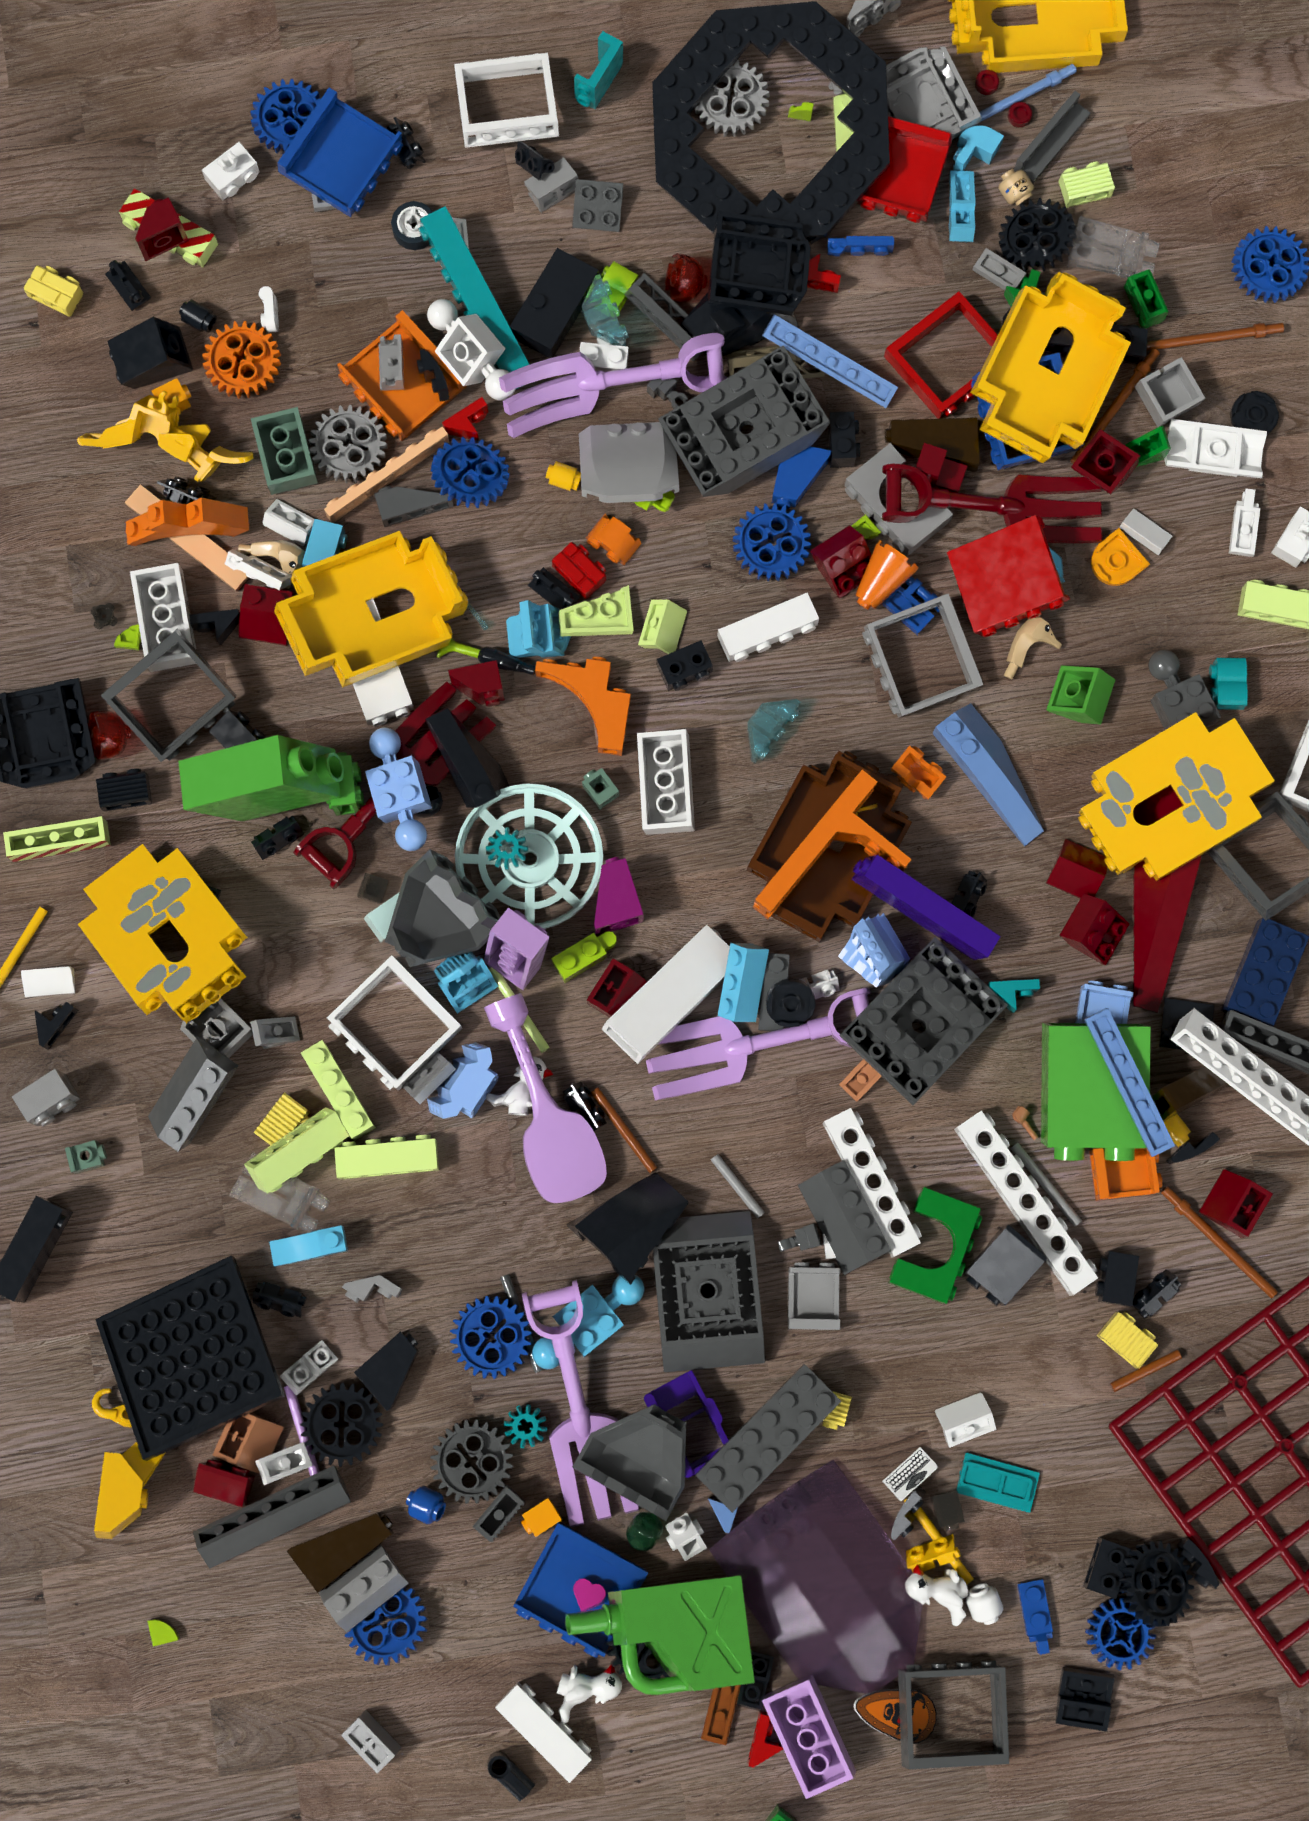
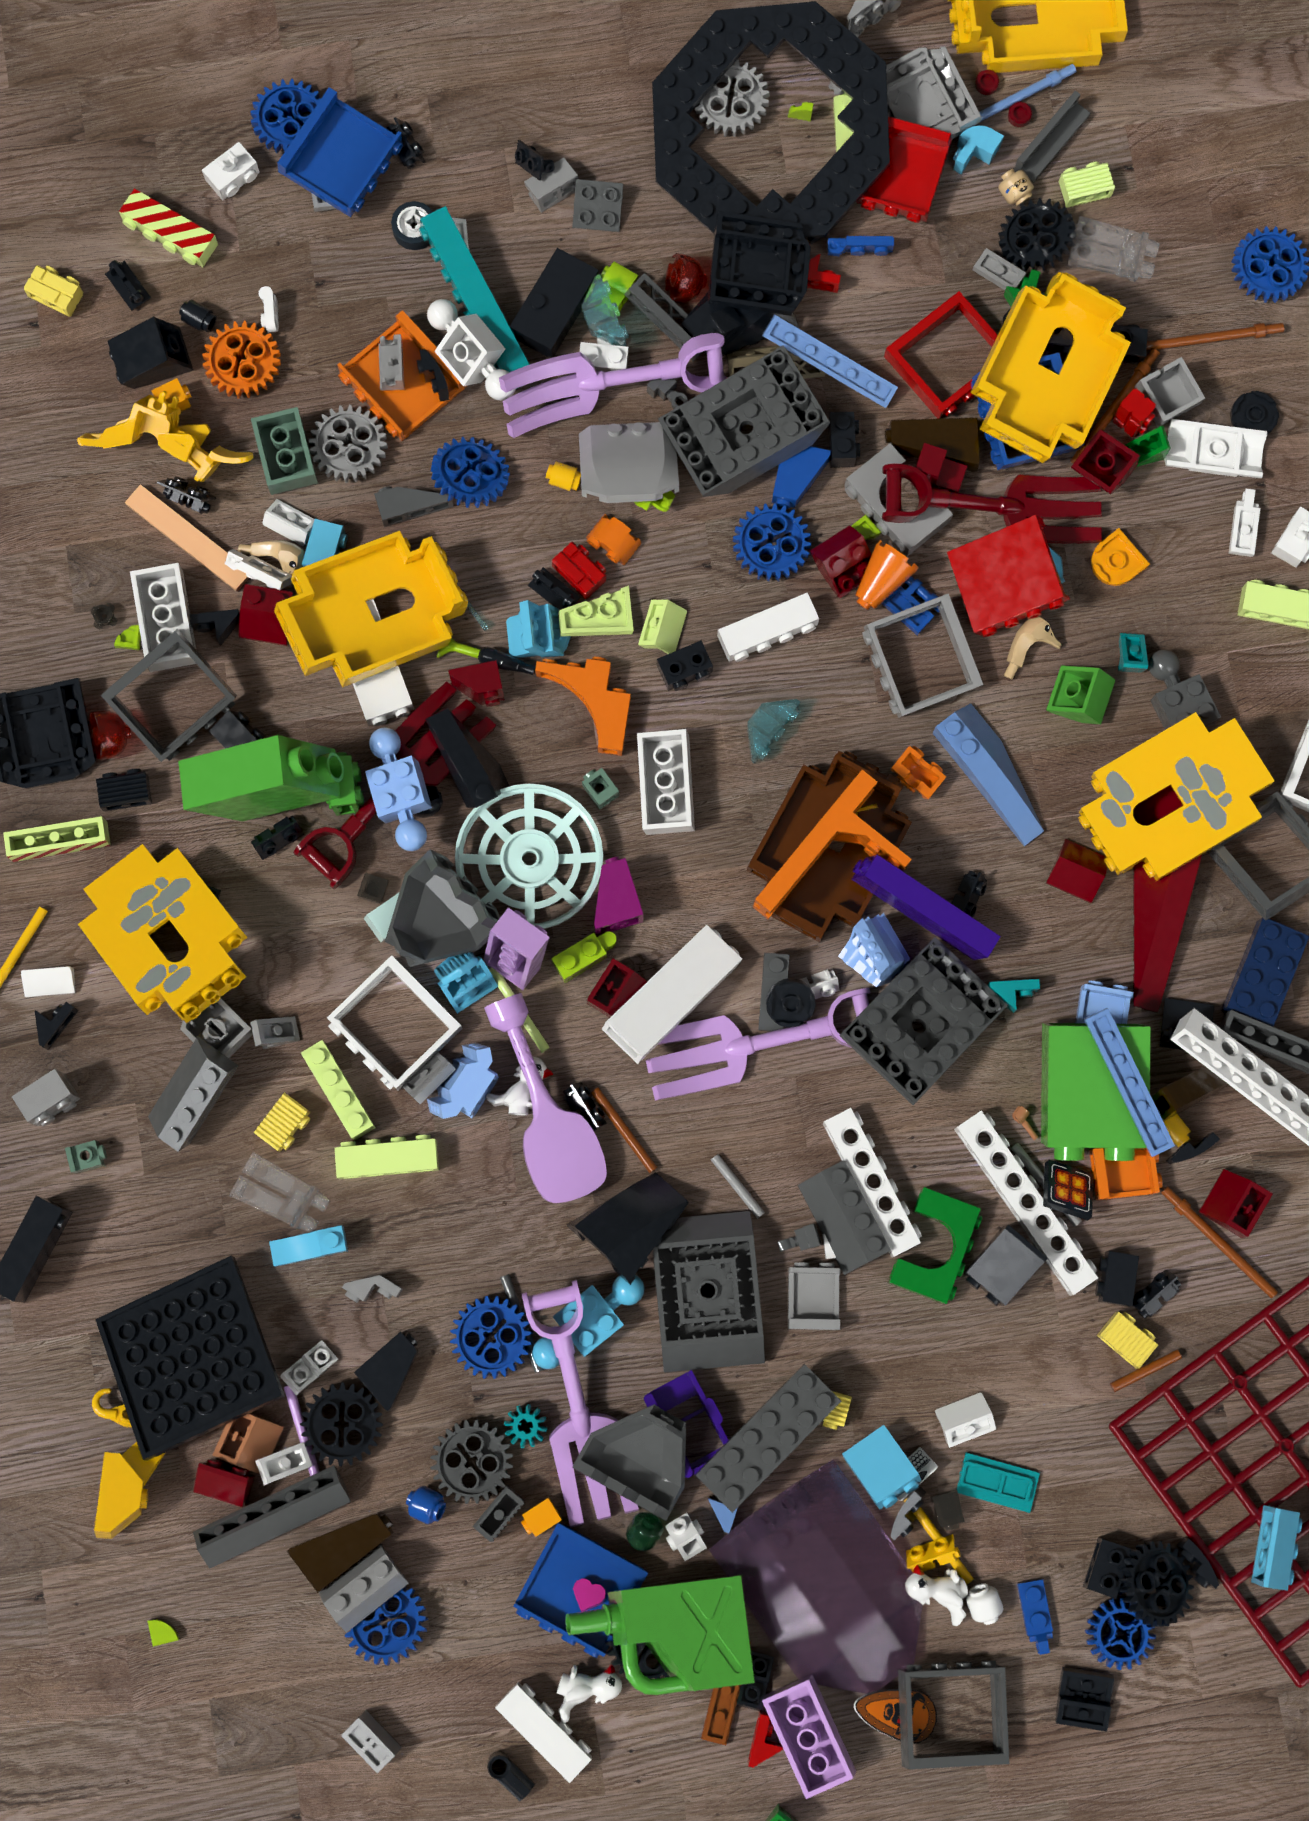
orange arch [126,498,249,546] -> none
dark red slope [135,197,189,261] -> none
yellowish green brick [244,1107,349,1194] -> none
black hinge [253,1281,307,1318] -> none
light nougat plate [324,427,449,523] -> none
red slope [442,397,489,441] -> none
white window [454,53,559,148] -> none
teal gear [486,827,528,870] -> none
teal panel [574,31,623,109] -> none
medium azure brick [717,943,769,1022] -> none
nougat slope [839,1059,882,1102] -> none
medium azure slope [949,171,976,242] -> none
dark red slope [1059,893,1129,966] -> none
white slope [1119,508,1172,555] -> none
green brick [1124,269,1169,329] -> none
teal brick [1209,658,1248,710] -> none
none -> medium azure brick [842,1425,921,1510]
none -> tile [1043,1159,1093,1221]
none -> red brick [1113,388,1156,438]
none -> teal slope [1118,633,1148,673]
none -> medium azure slope [1251,1505,1302,1591]

